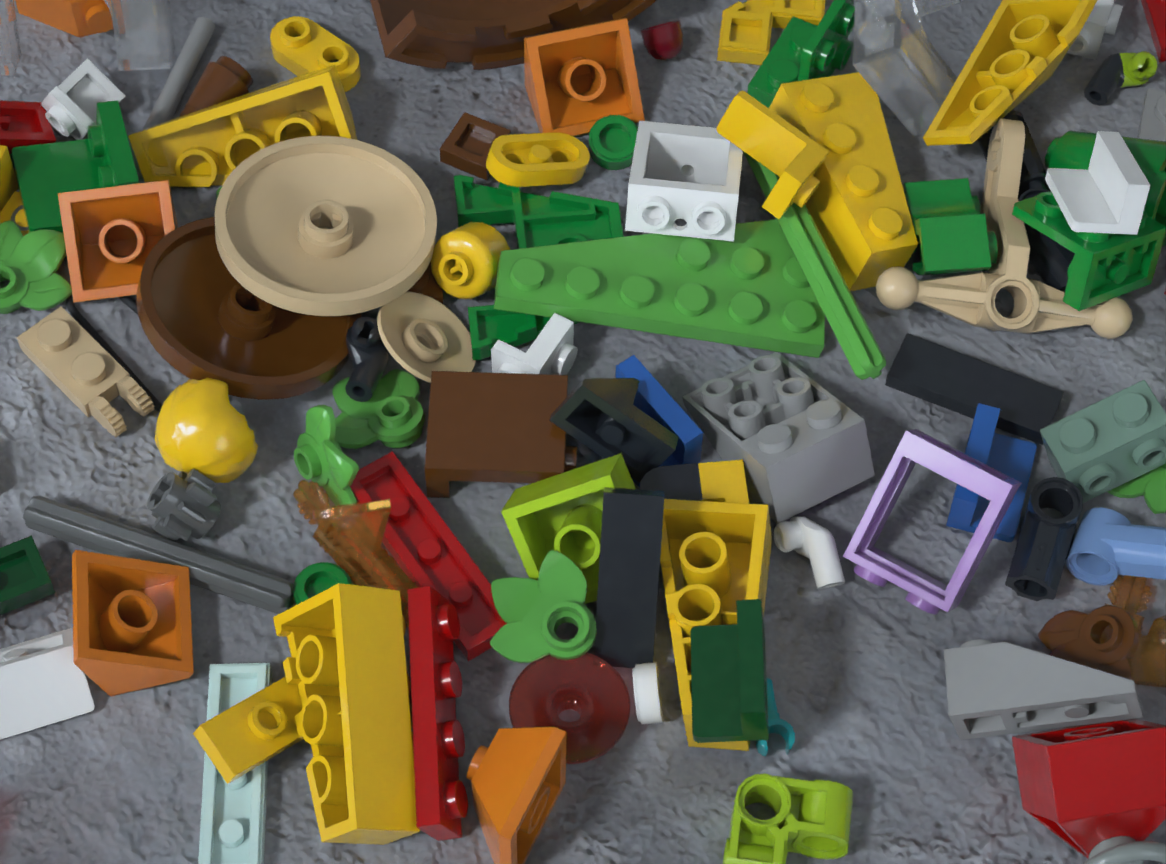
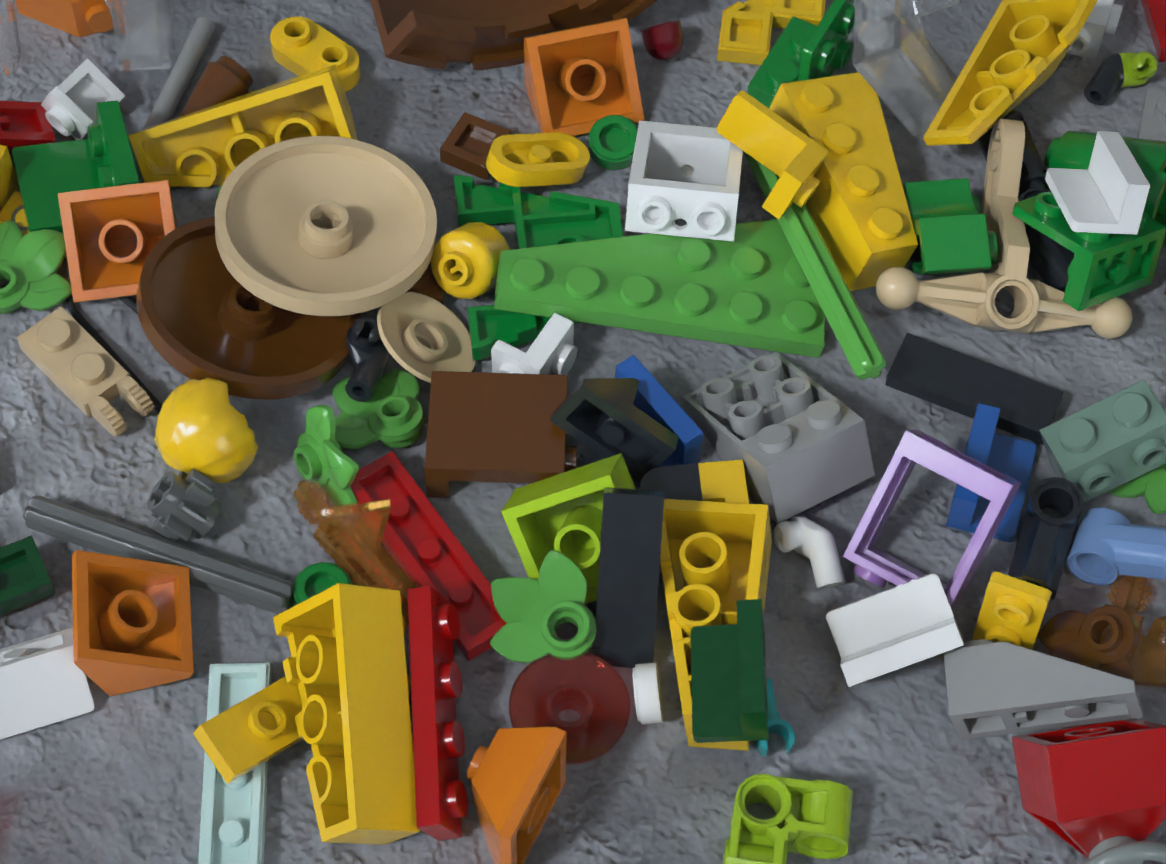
none -> white panel [826,573,964,687]
none -> yellow bracket [972,572,1052,650]

